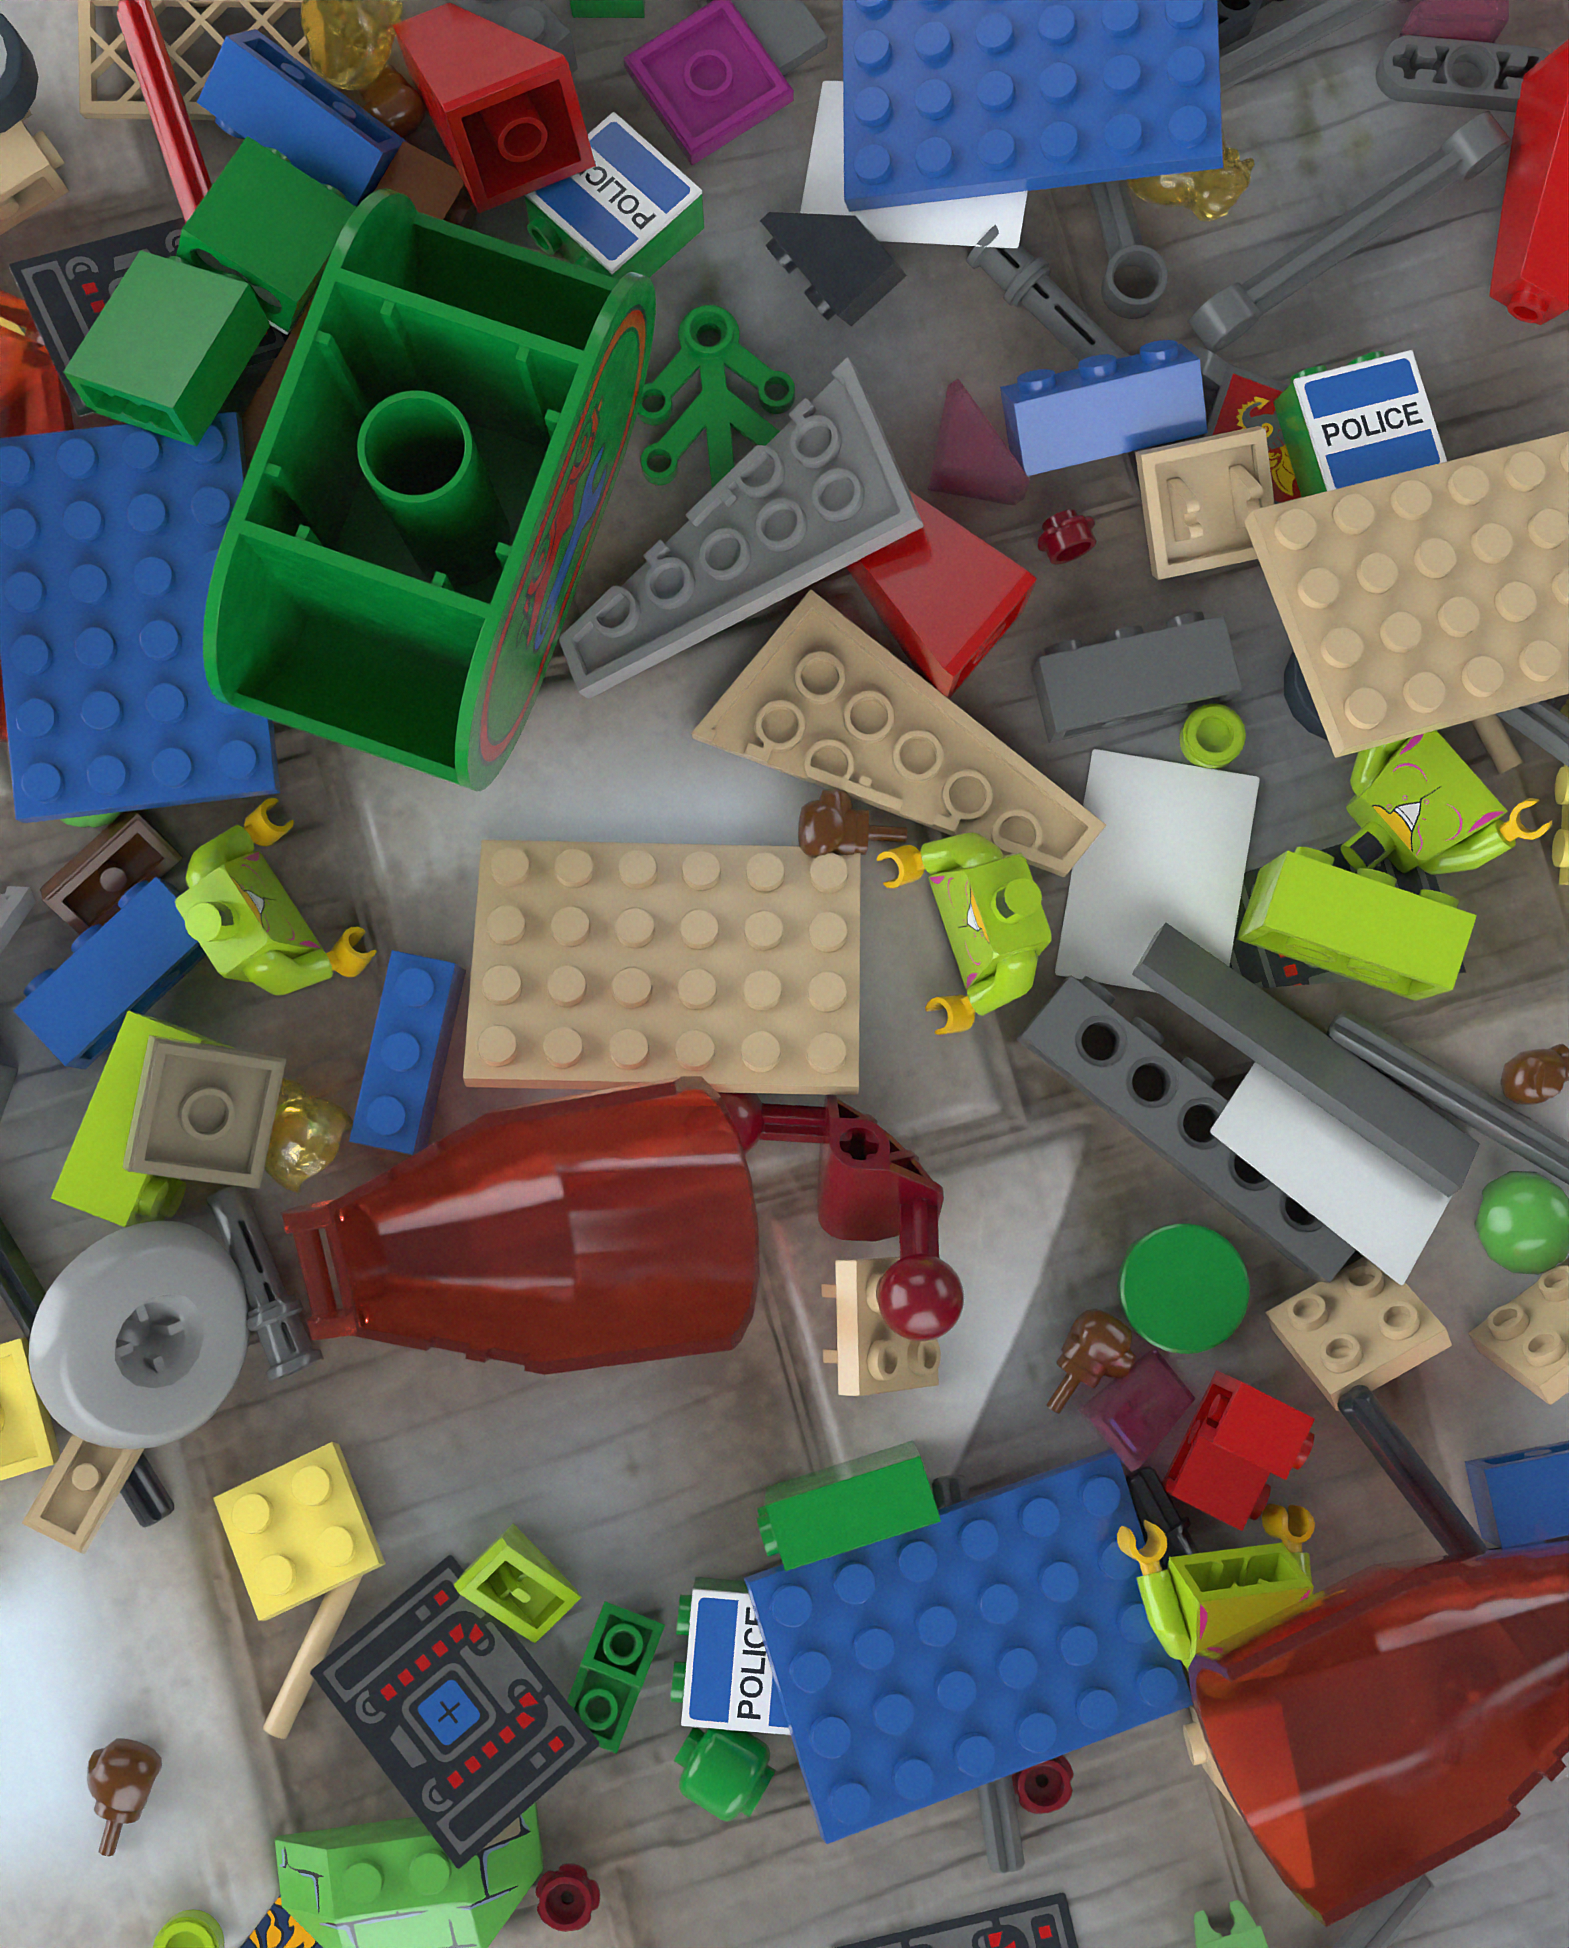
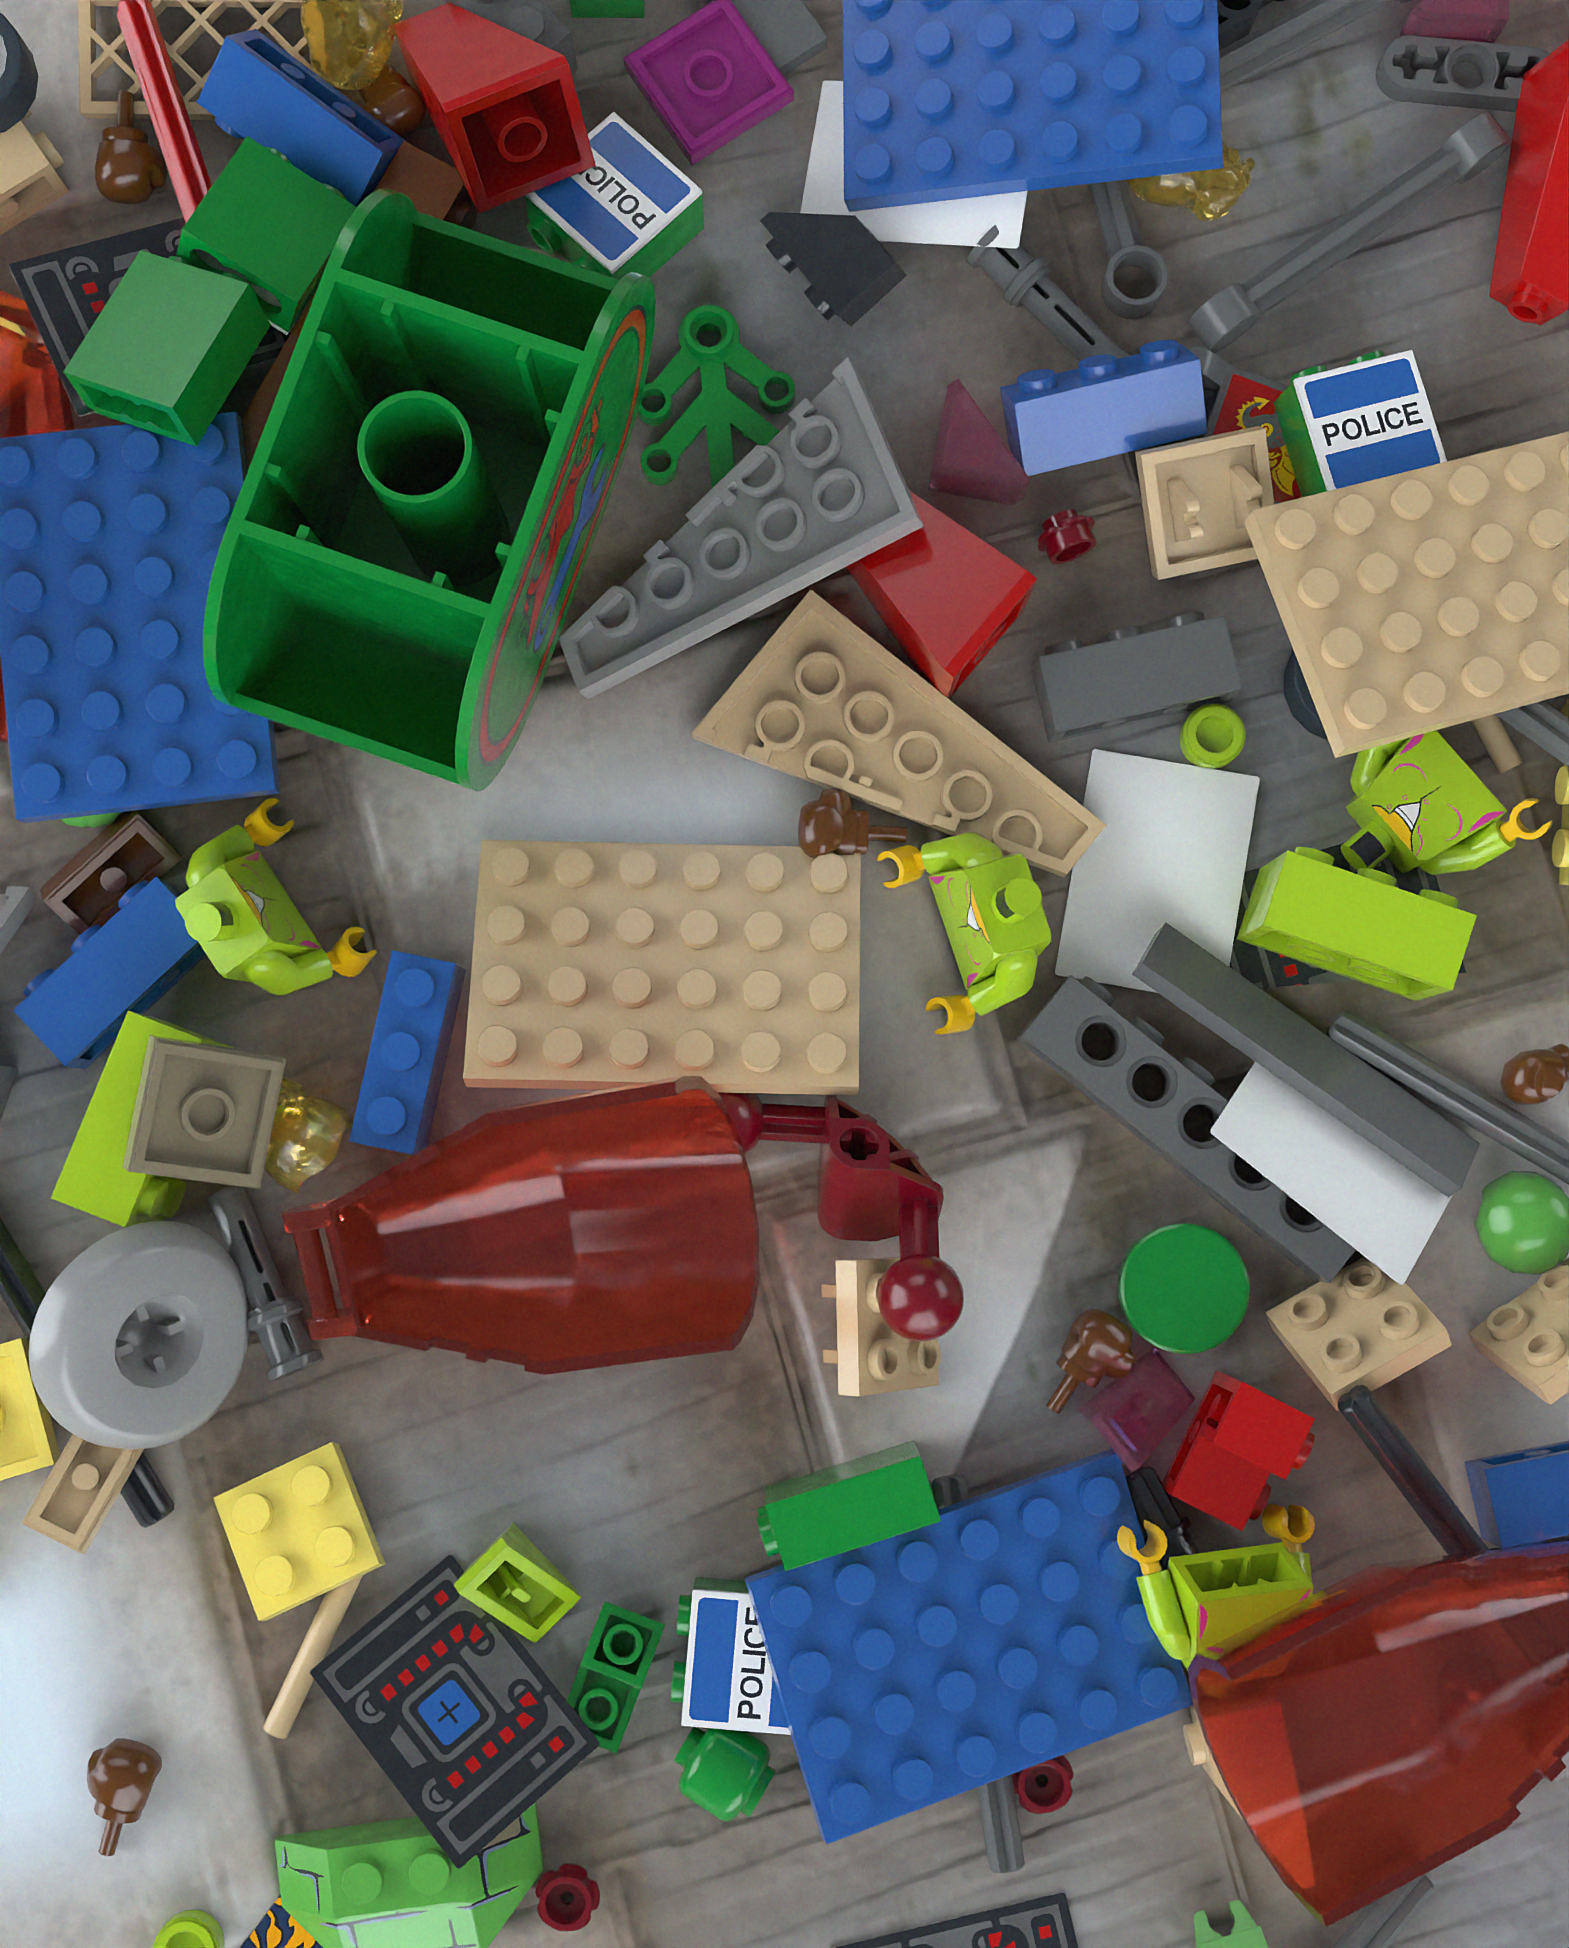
none -> reddish brown piece [95,91,167,204]

